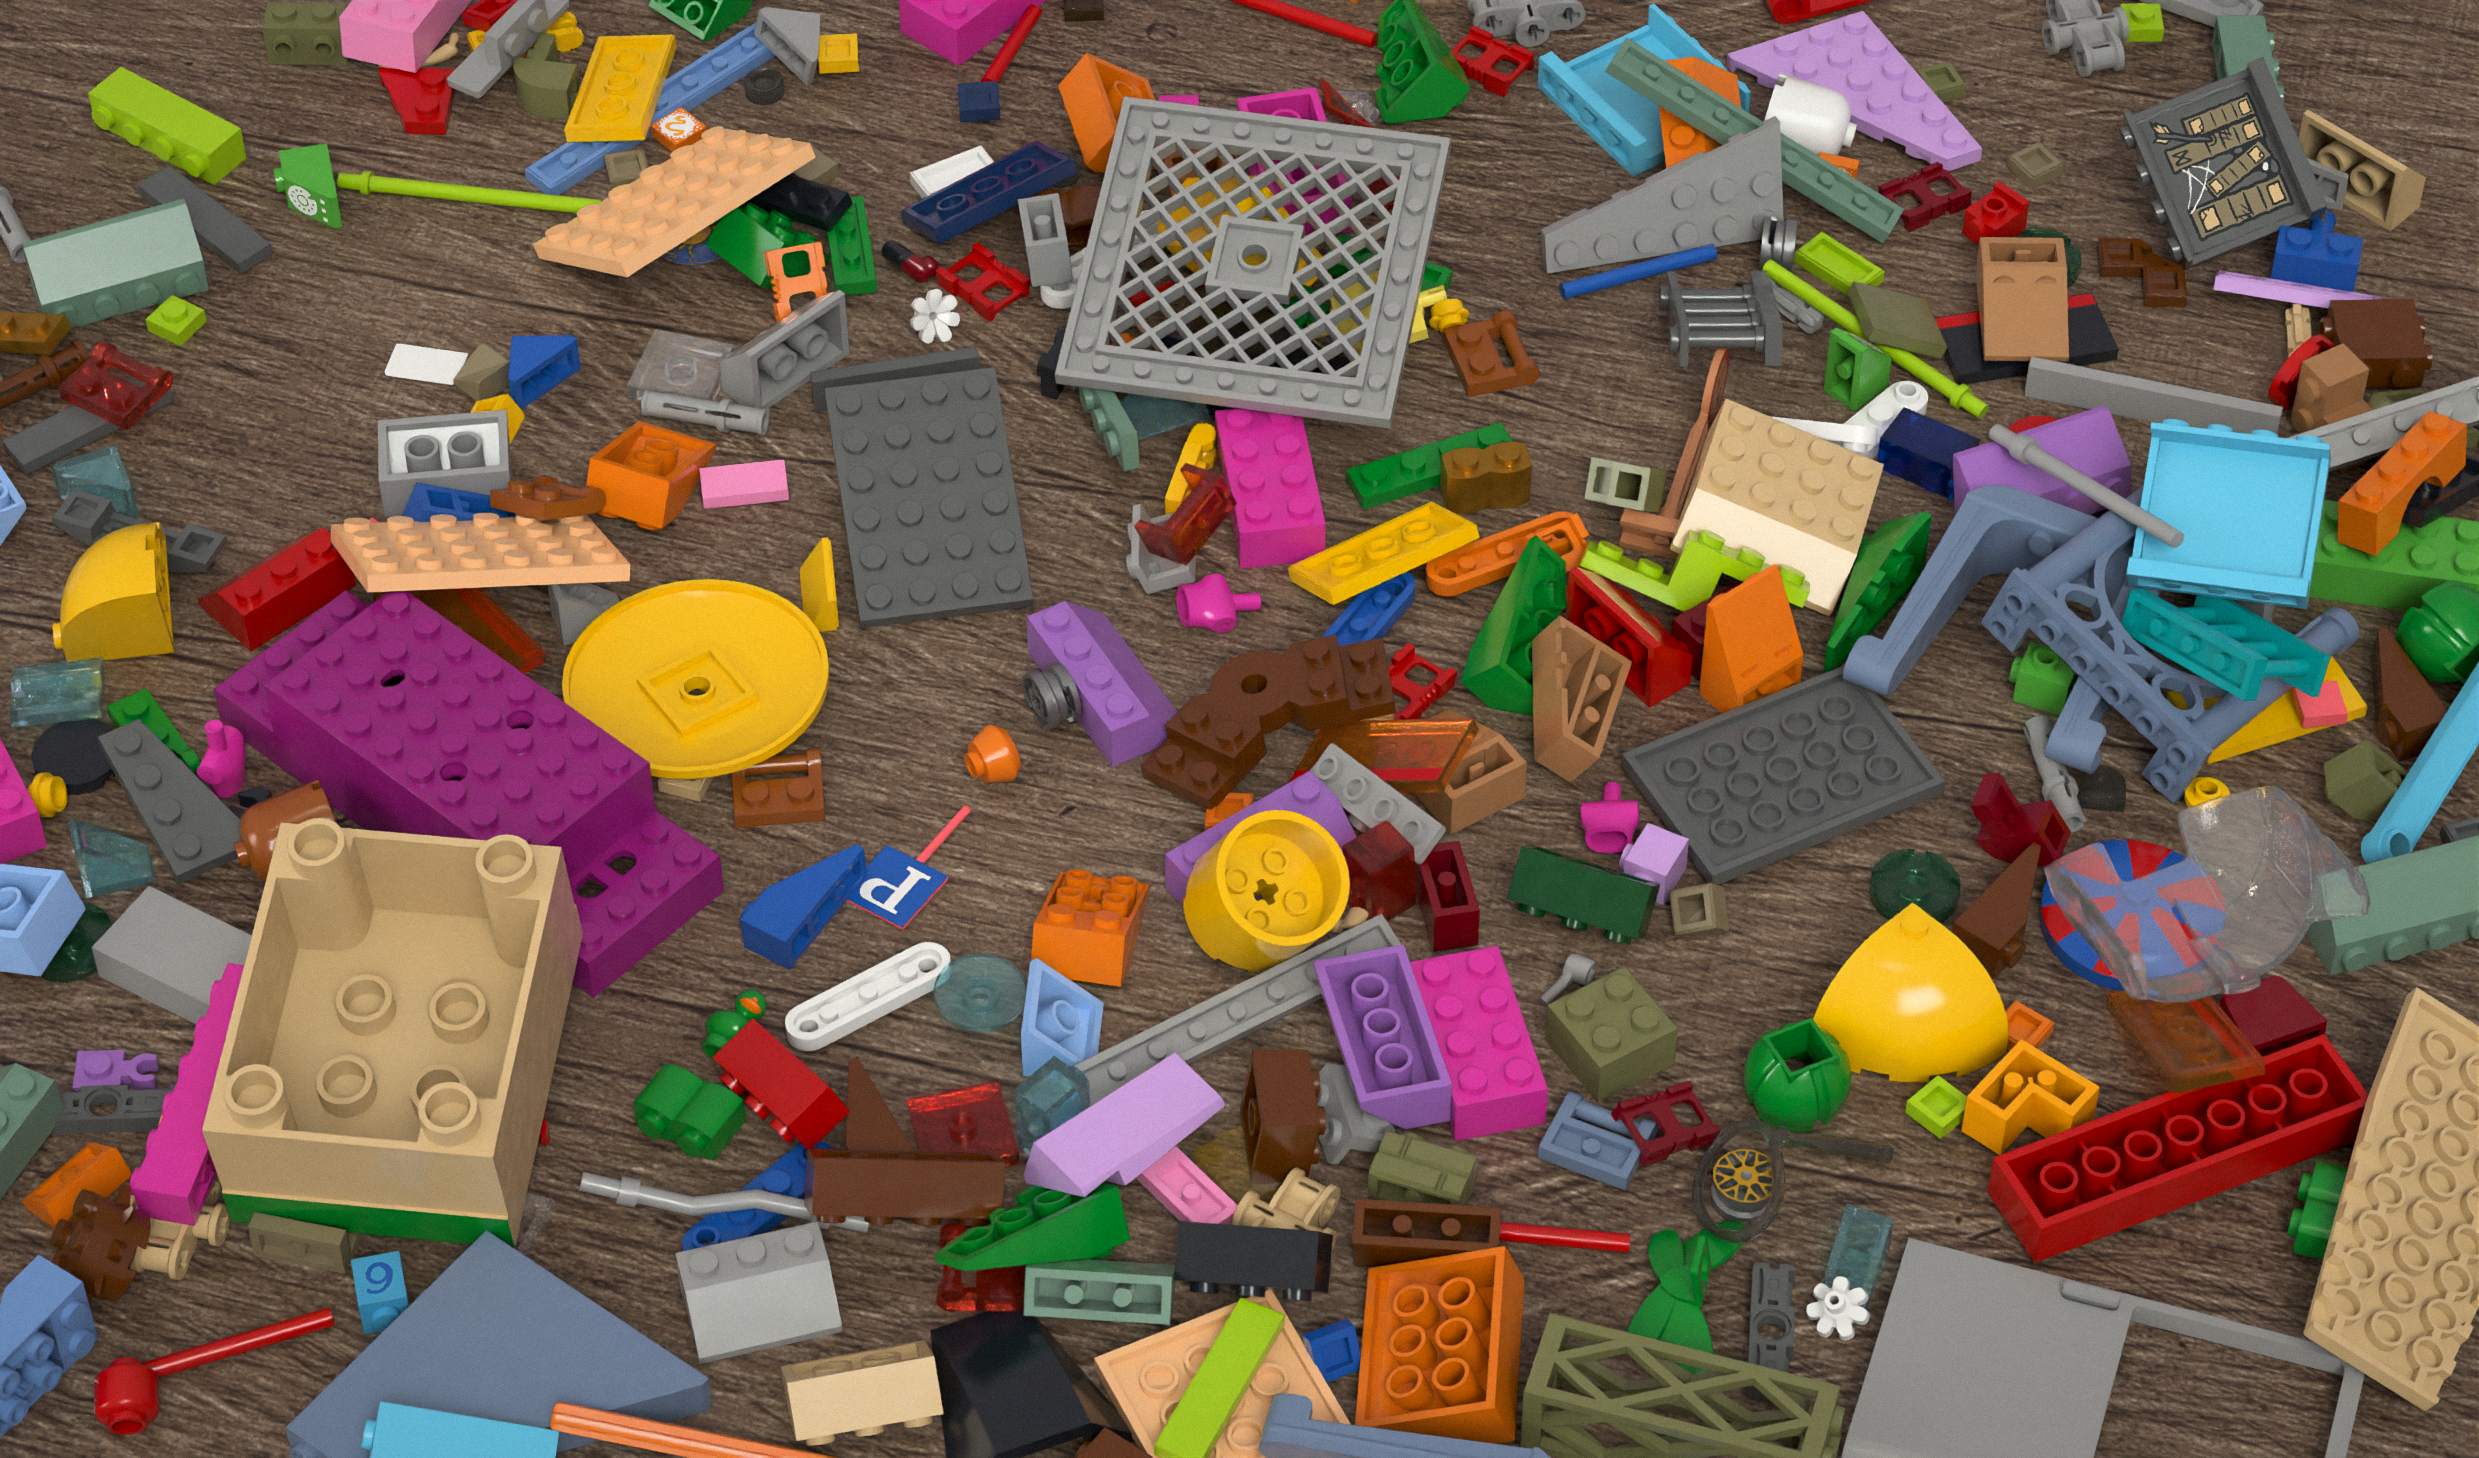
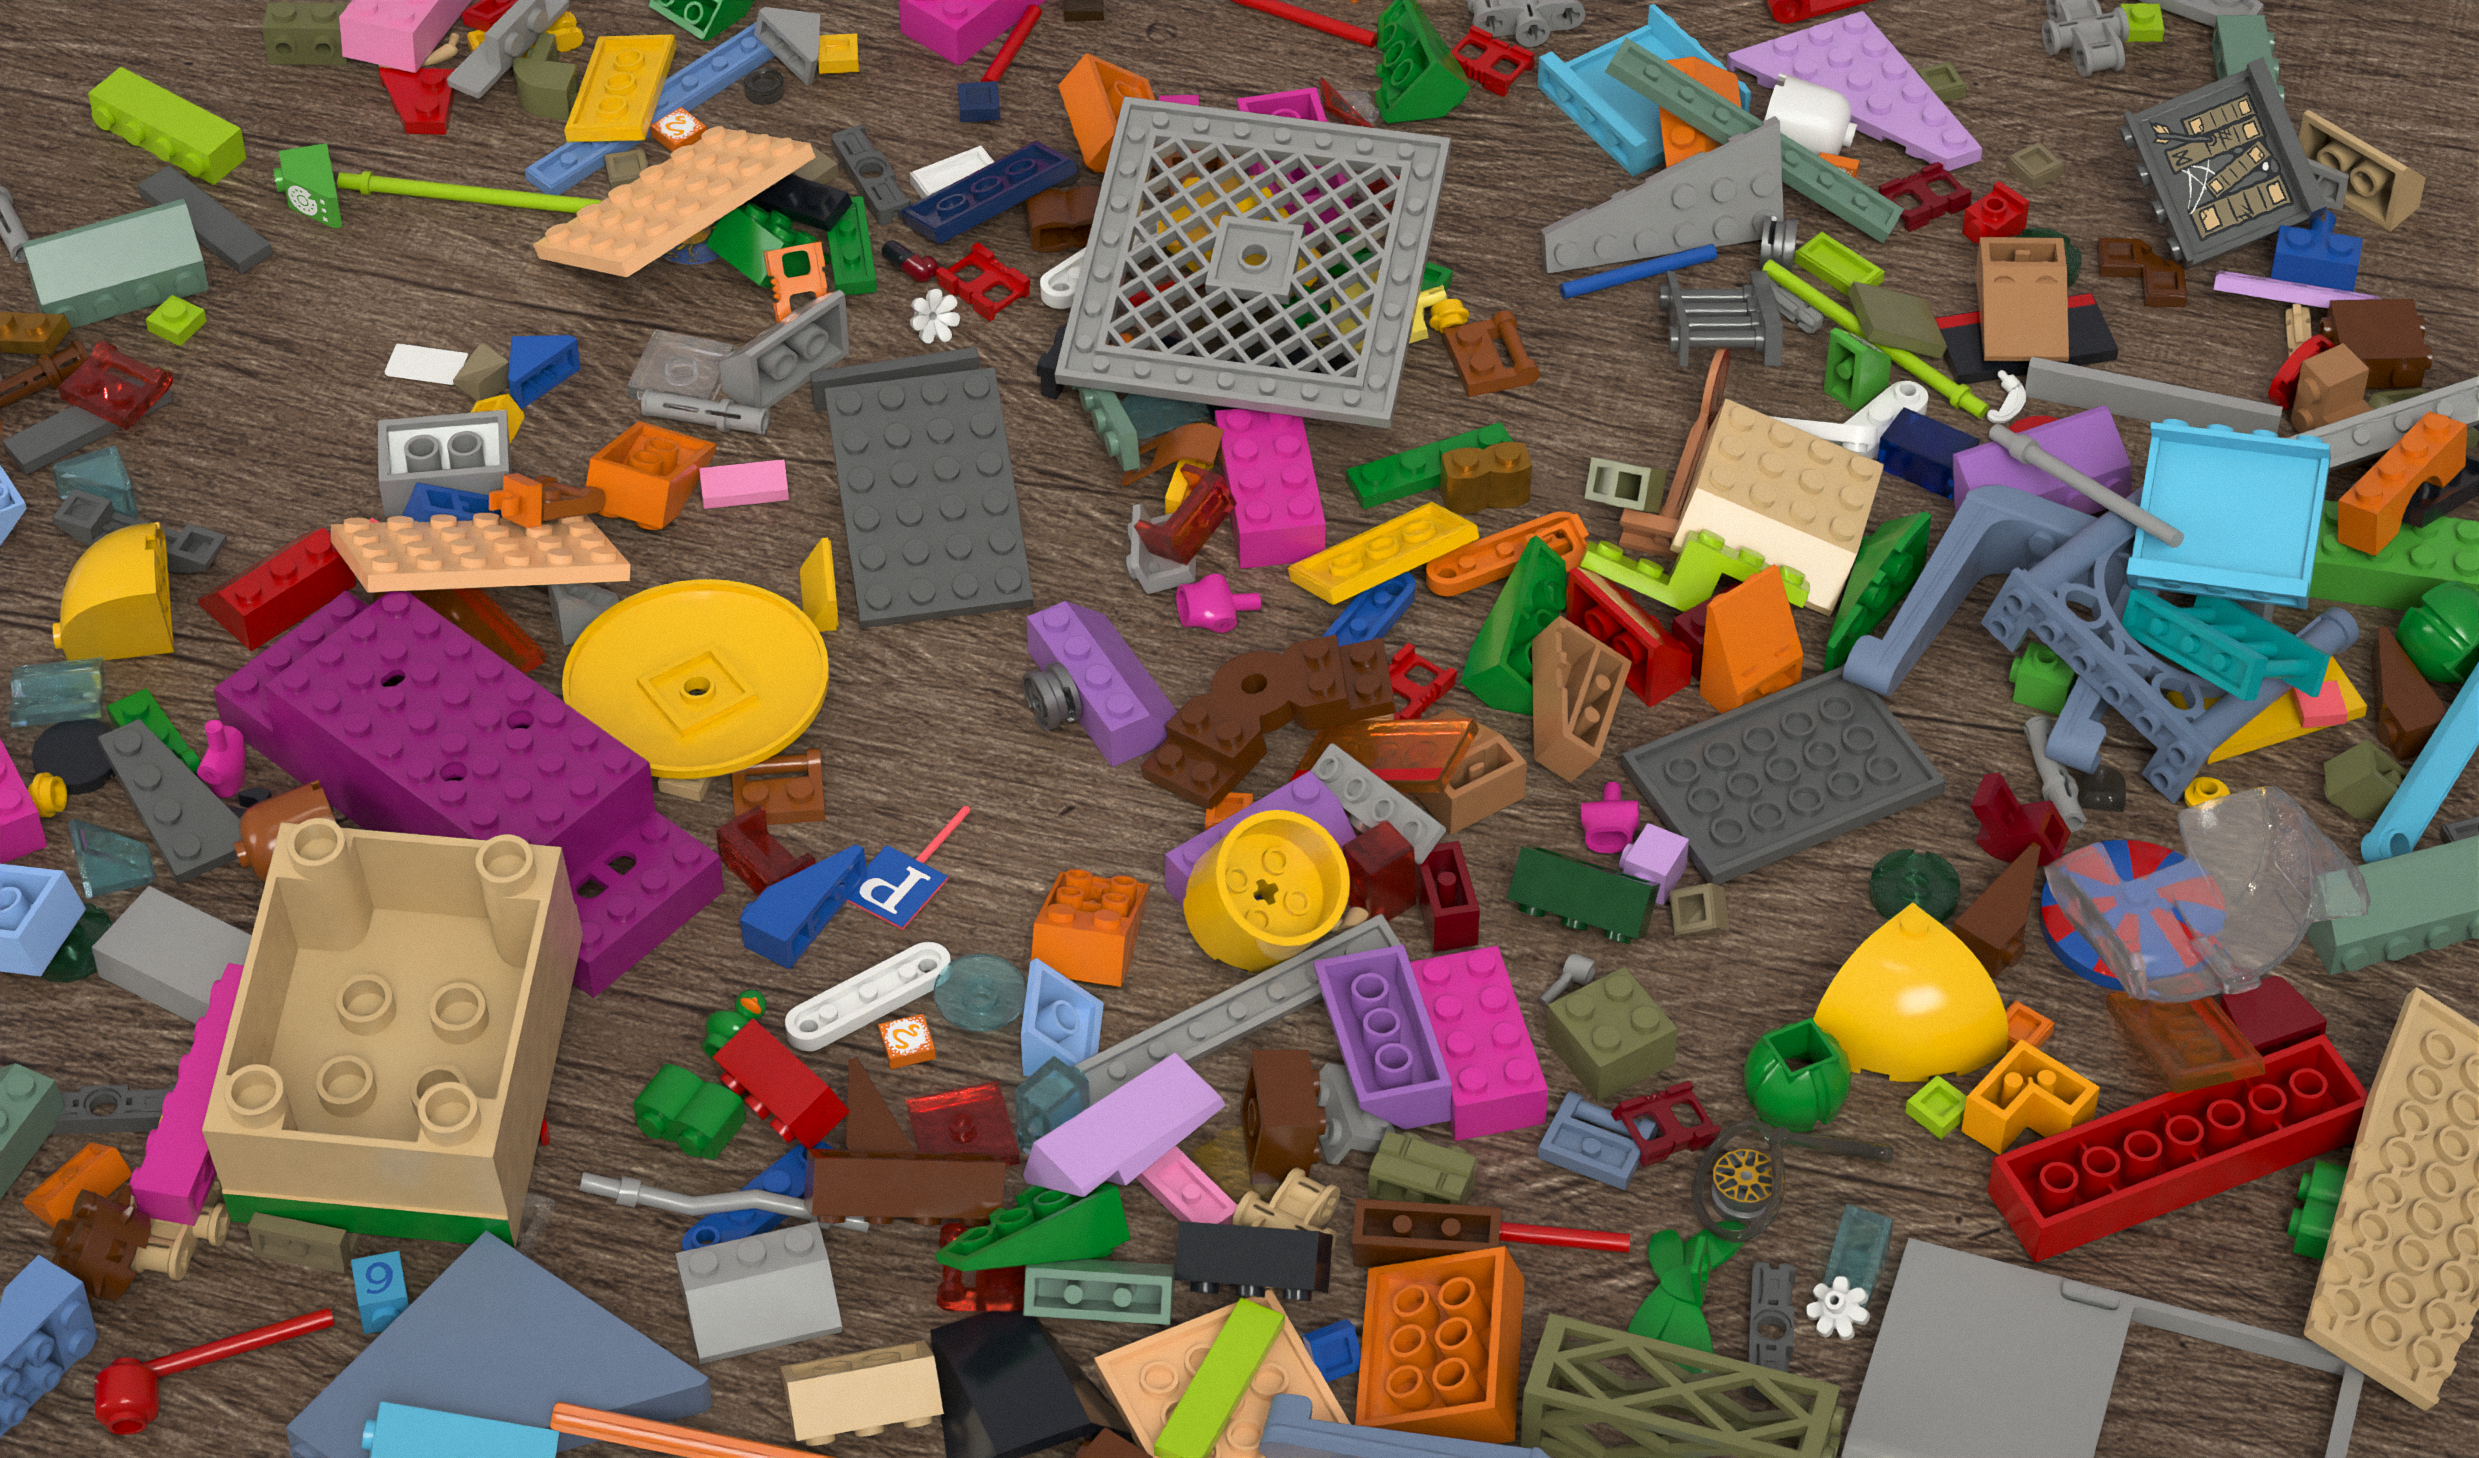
medium lavender plate [73,1050,159,1092] -> none
orange cone [964,724,1021,783] -> none
light grey brick [1018,193,1073,287] -> none
none -> orange tile [489,473,542,528]
none -> clear red panel [716,805,816,897]
none -> dark grey piece [832,125,911,225]
none -> tile [878,1014,936,1069]
none -> dark orange piece [1121,423,1224,486]
none -> white piece [1987,370,2026,424]

